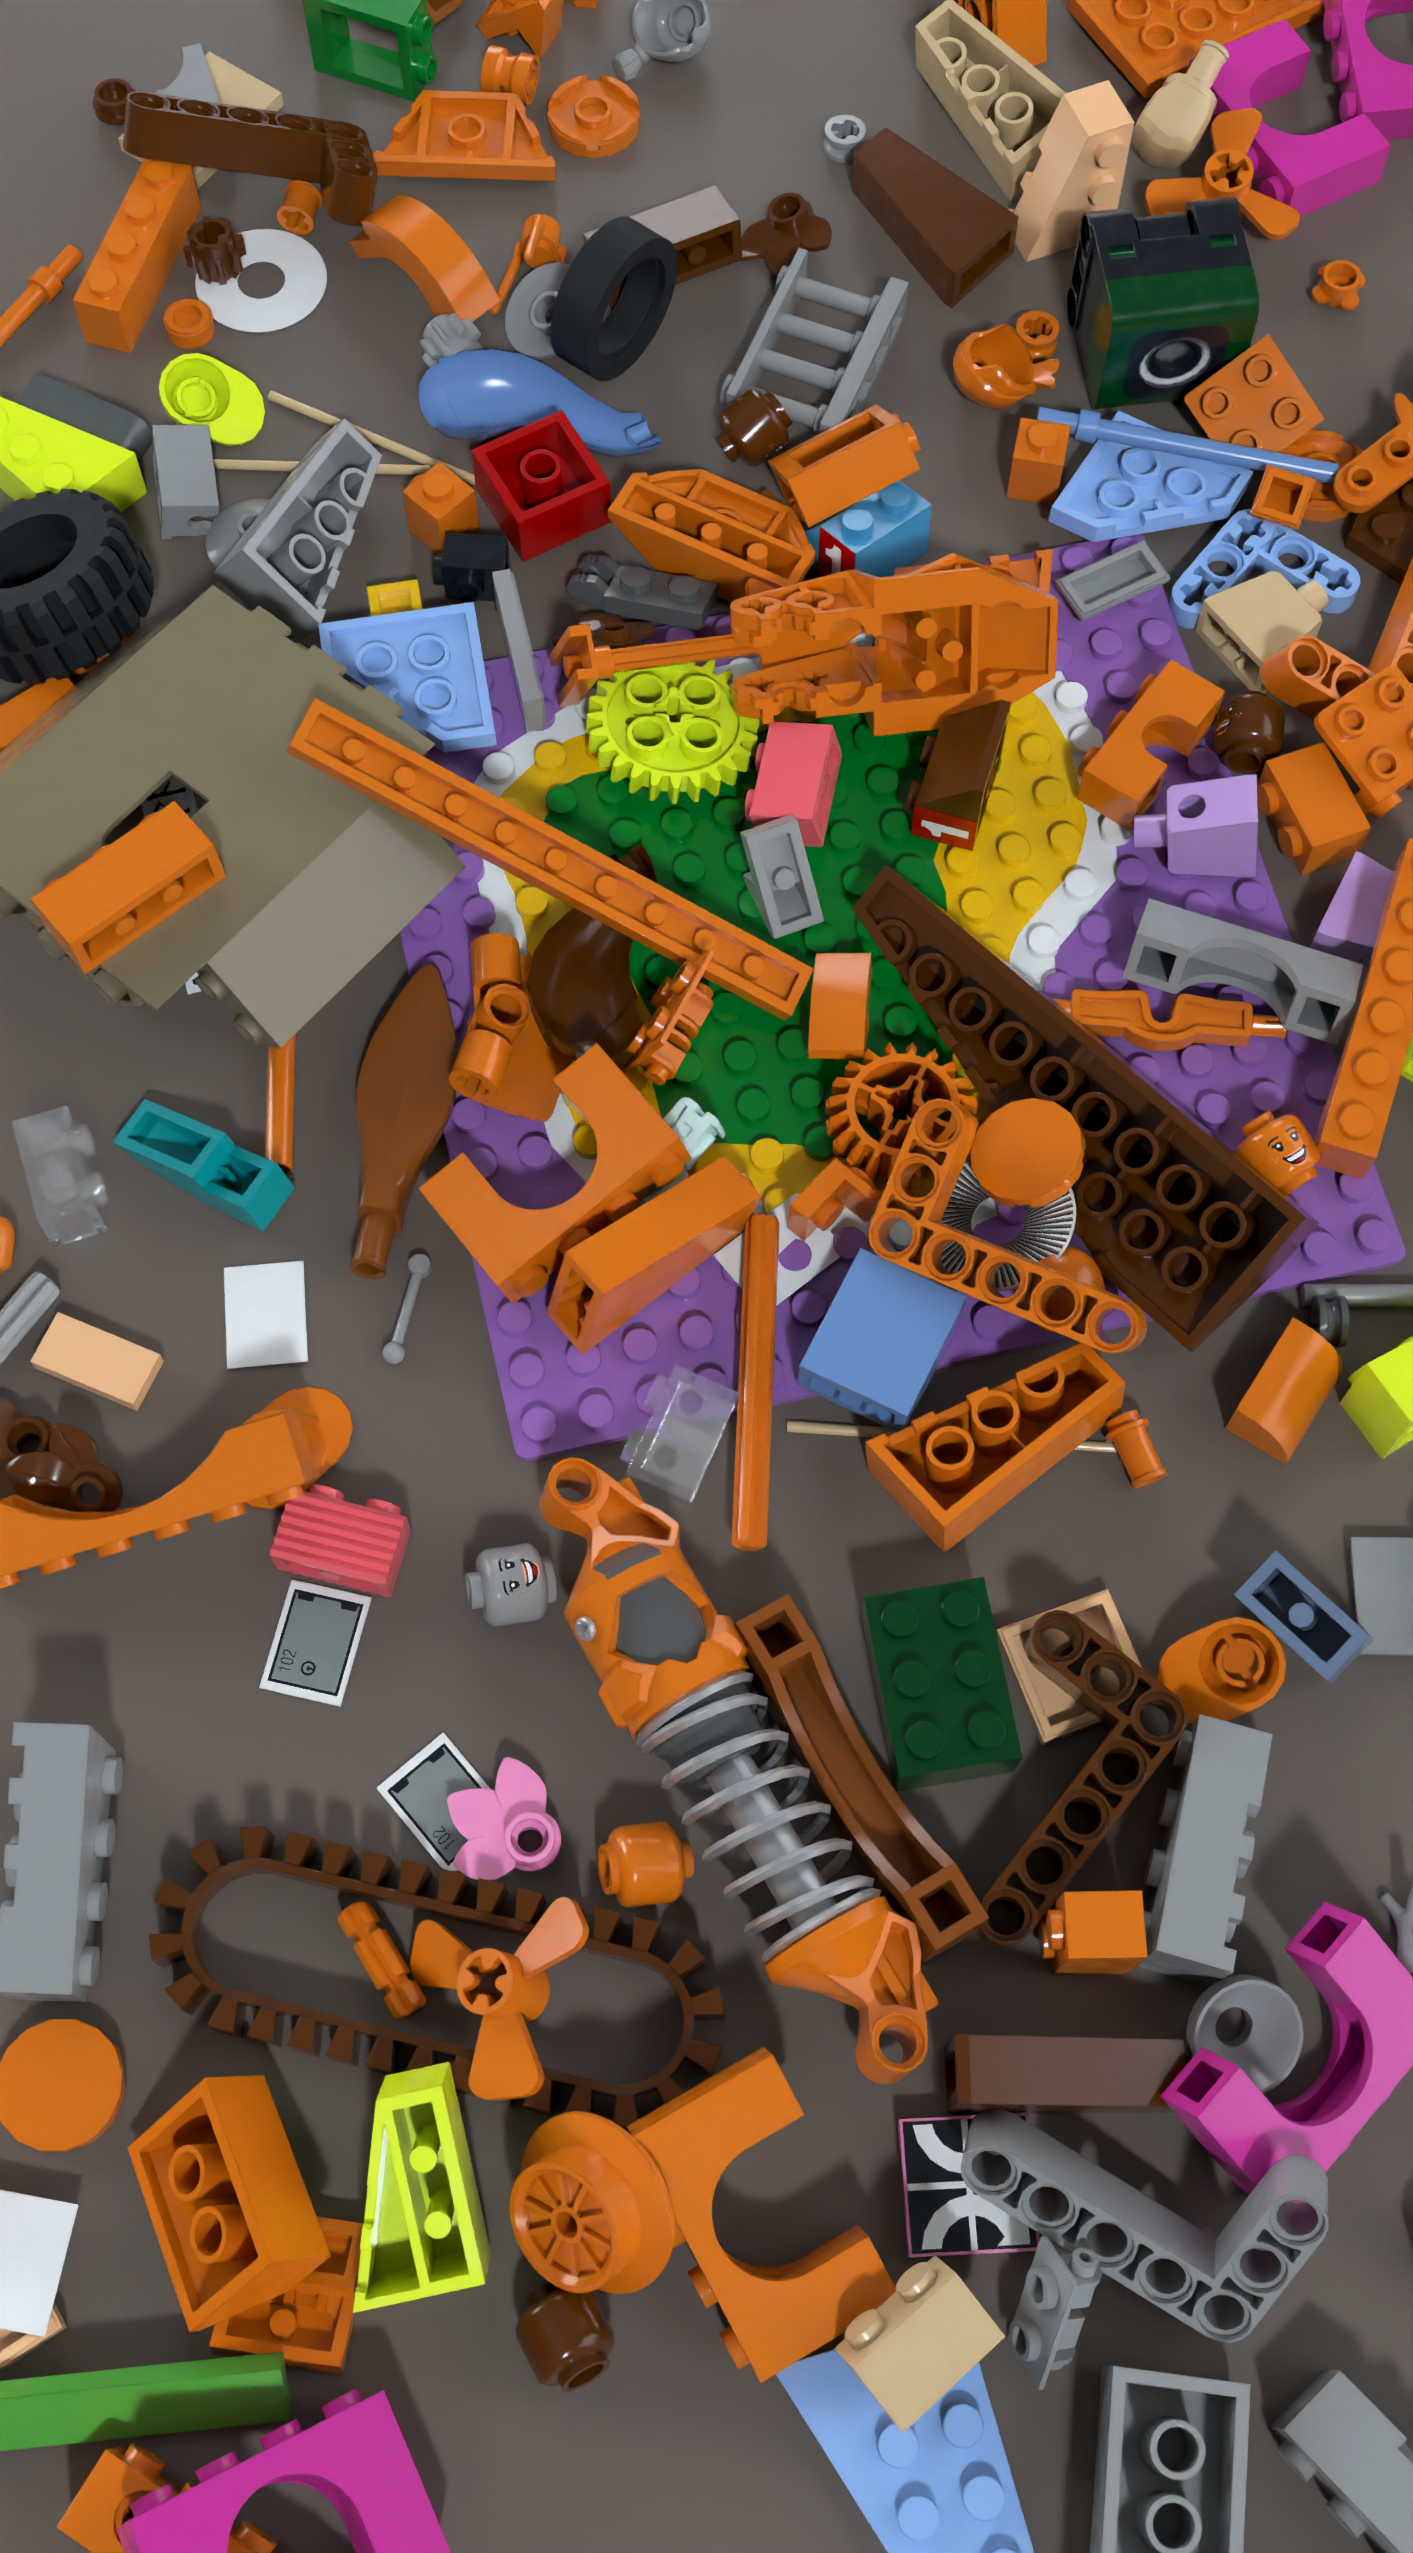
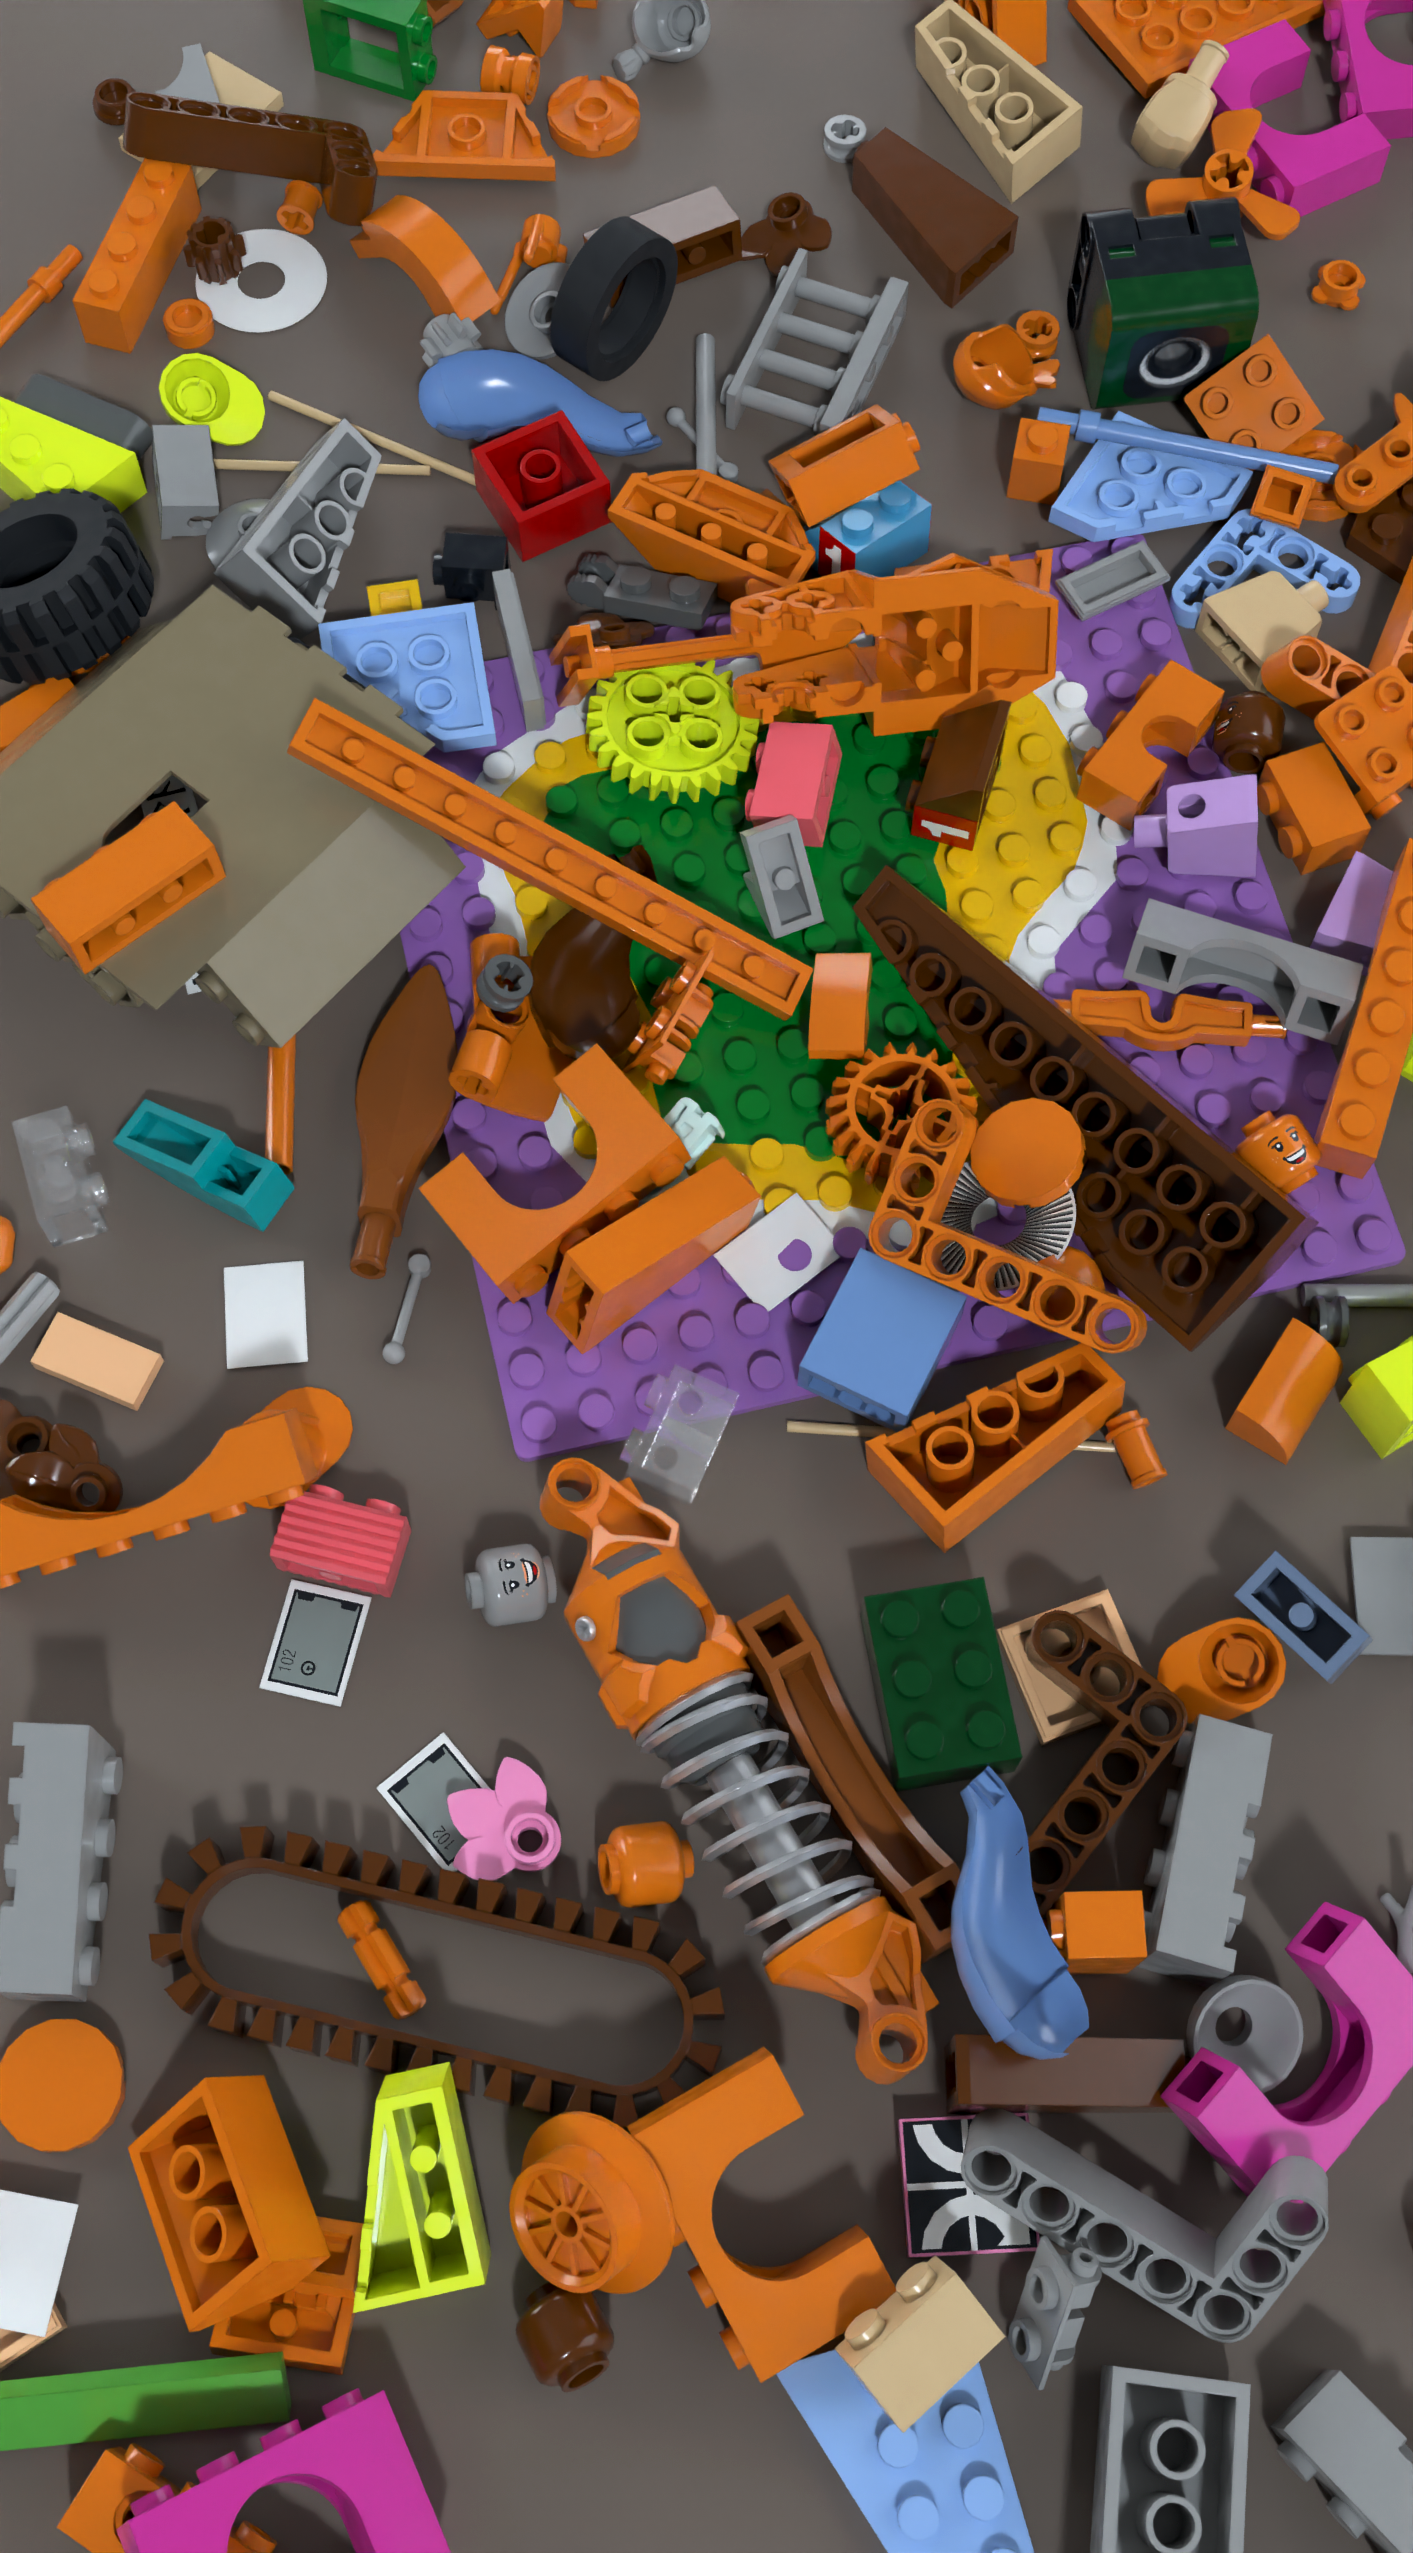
orange brick [402,461,480,554] -> none
orange piece [410,1897,589,2101] -> none
reddish brown head [715,389,792,467] -> none
orange axle [731,1213,780,1551] -> none
orange bracket [787,1158,879,1241] -> none
light nougat wedge [1008,80,1134,262] -> none
none -> dark grey bush [476,954,533,1012]
none -> light grey hinge [666,407,739,483]
none -> light grey bar [695,333,717,475]
none -> medium blue animal [951,1766,1089,2060]

